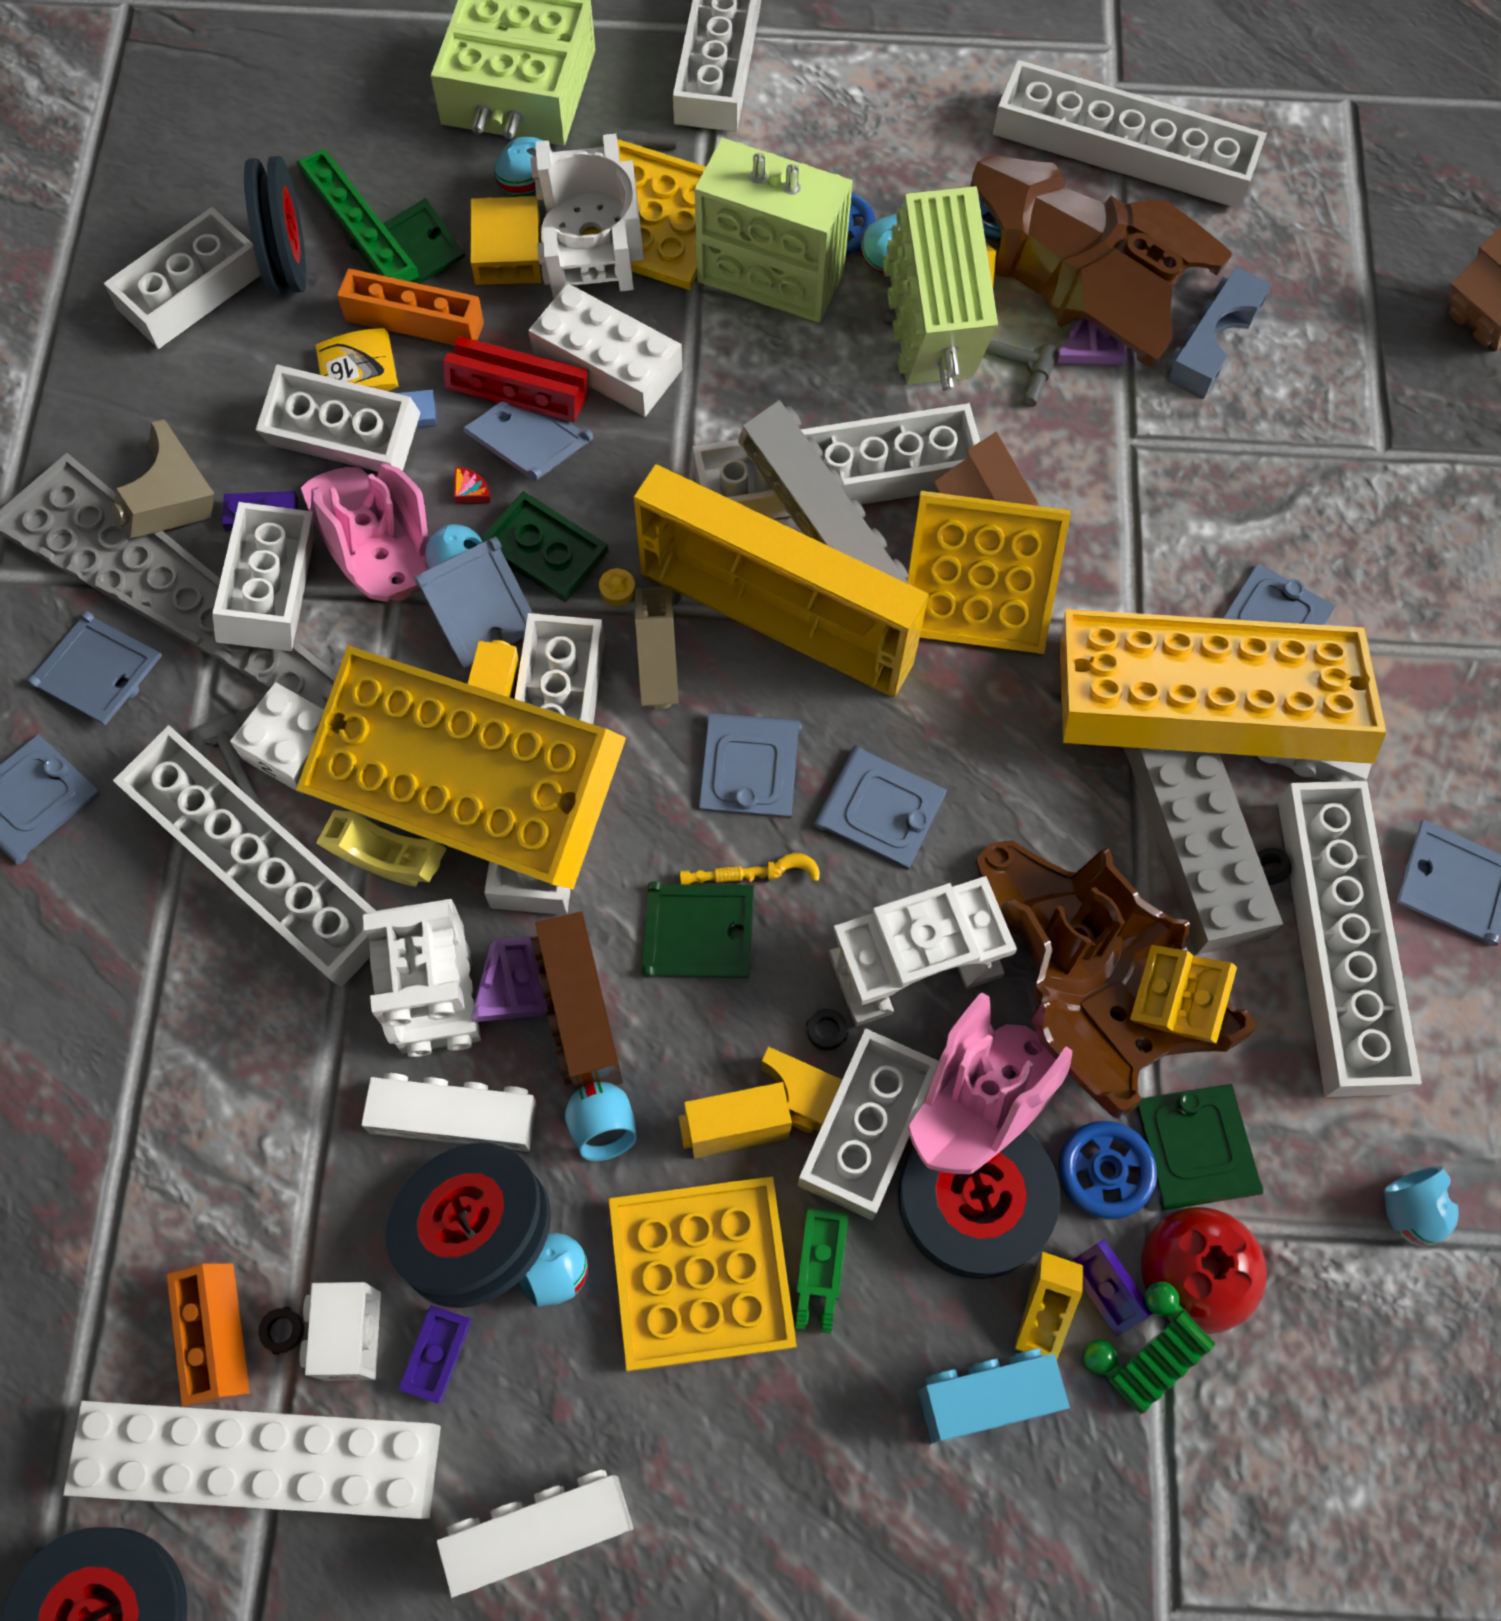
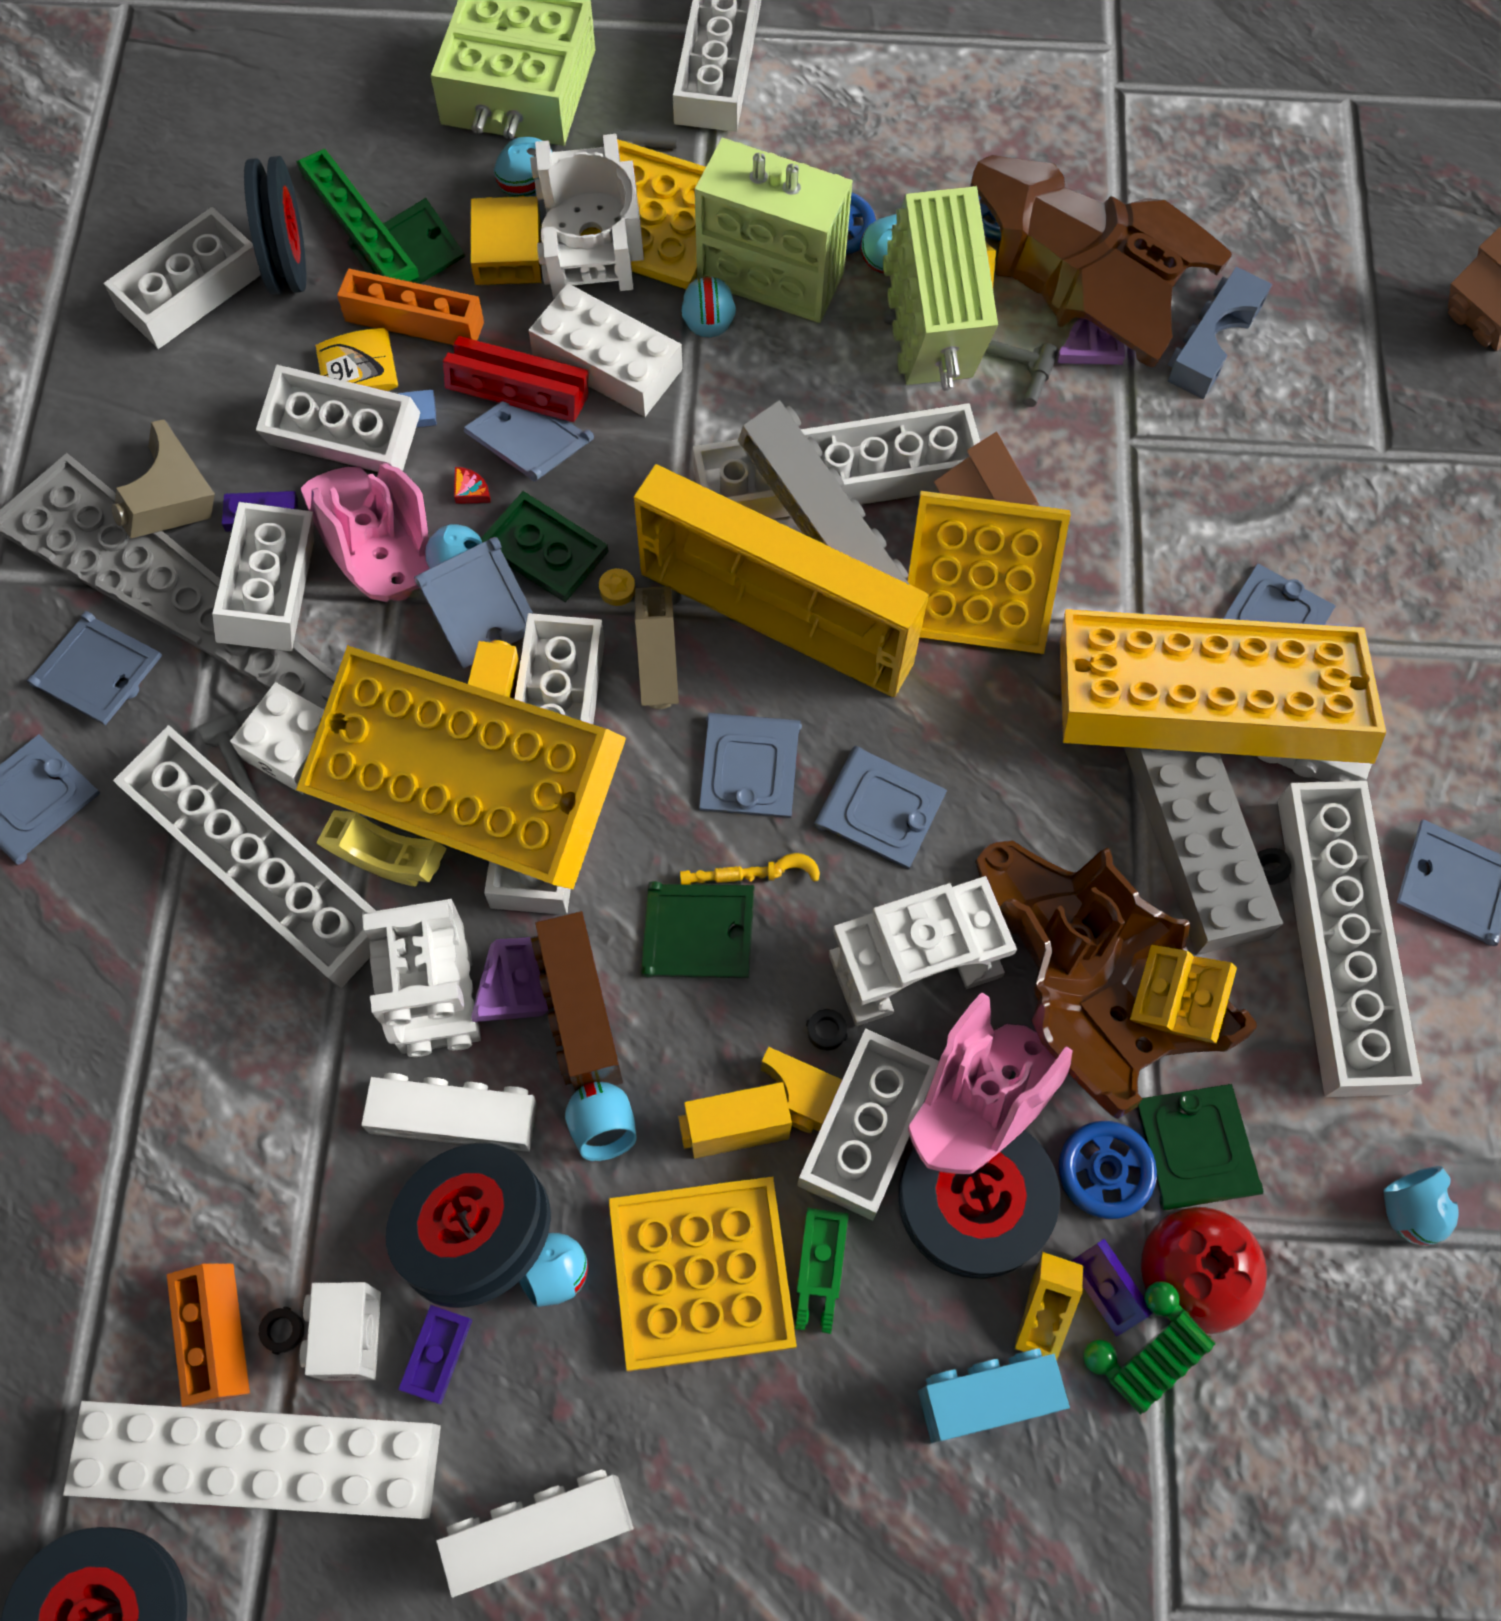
white brick [993,60,1267,209] -> none
none -> medium azure helmet [682,276,736,338]

